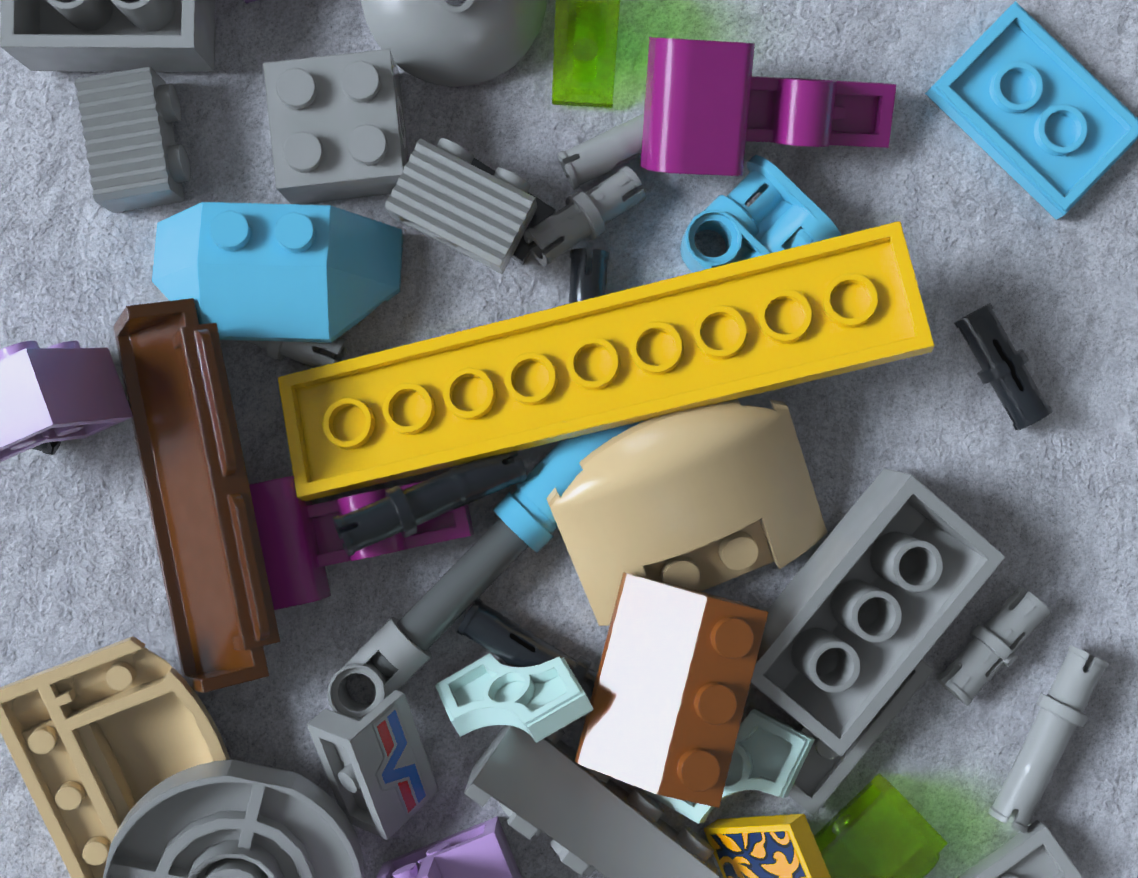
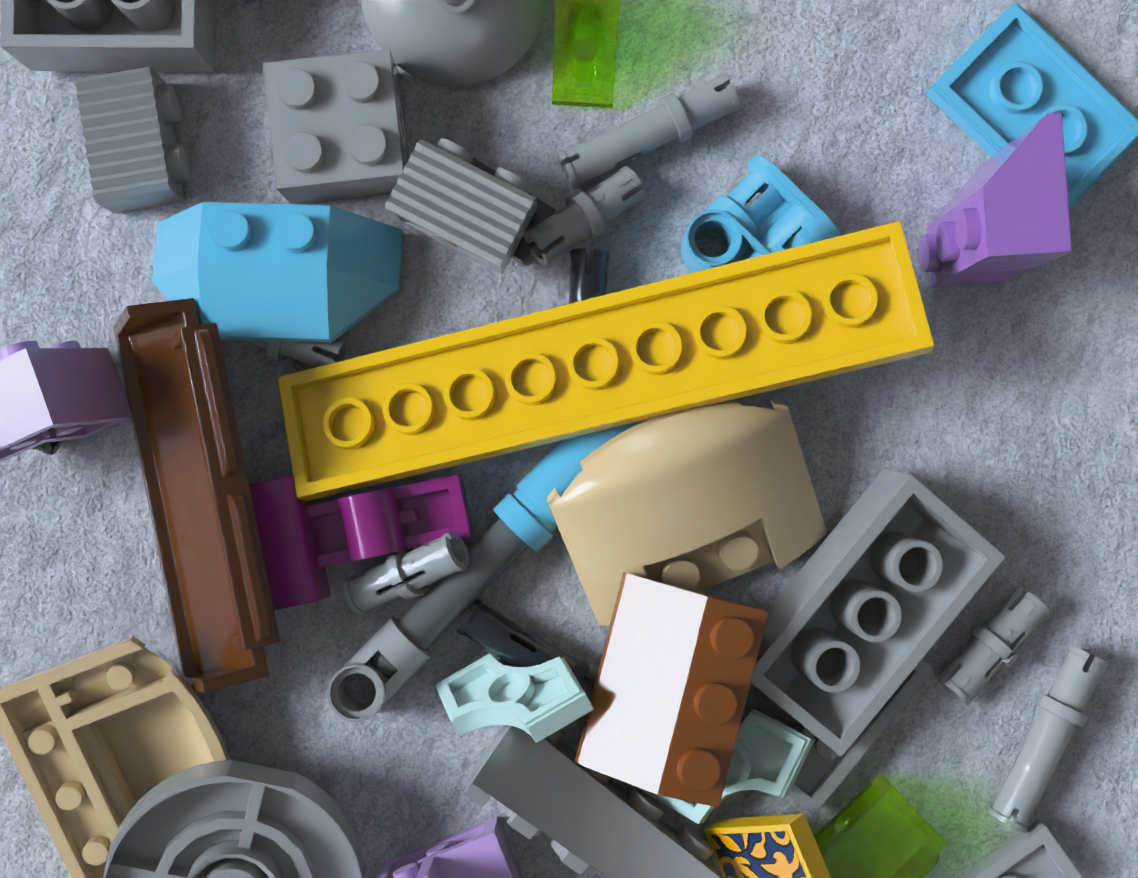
light grey panel [307,690,439,840] -> none
black pin [332,451,527,557] -> none
magenta plate [640,37,897,176] -> none
black pin [954,303,1053,430] -> none
none -> light grey pin [343,531,470,615]
none -> medium lavender slope [919,113,1072,288]

